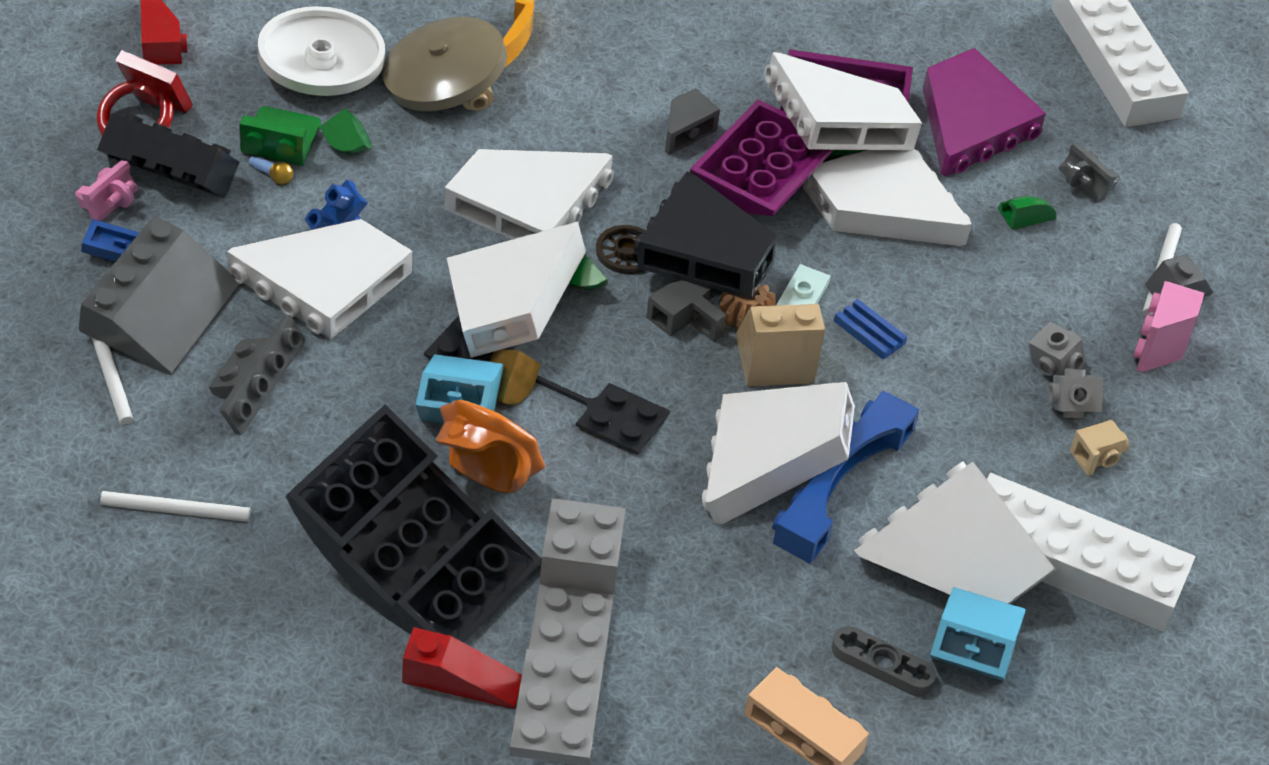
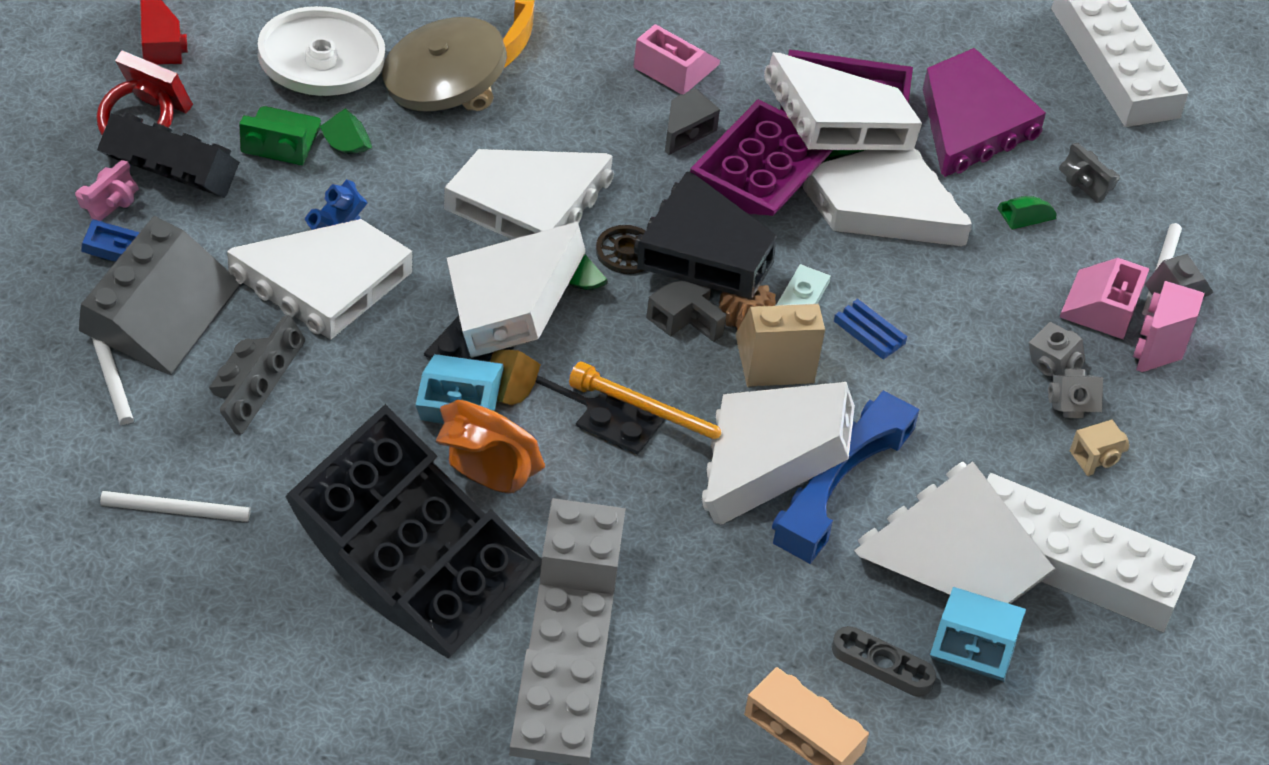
pearl gold piece [249,156,294,185] -> none
red slope [402,627,522,709] -> none
none -> light orange piece [569,361,721,439]
none -> bright pink slope [634,24,720,94]
none -> bright pink slope [1060,258,1149,339]

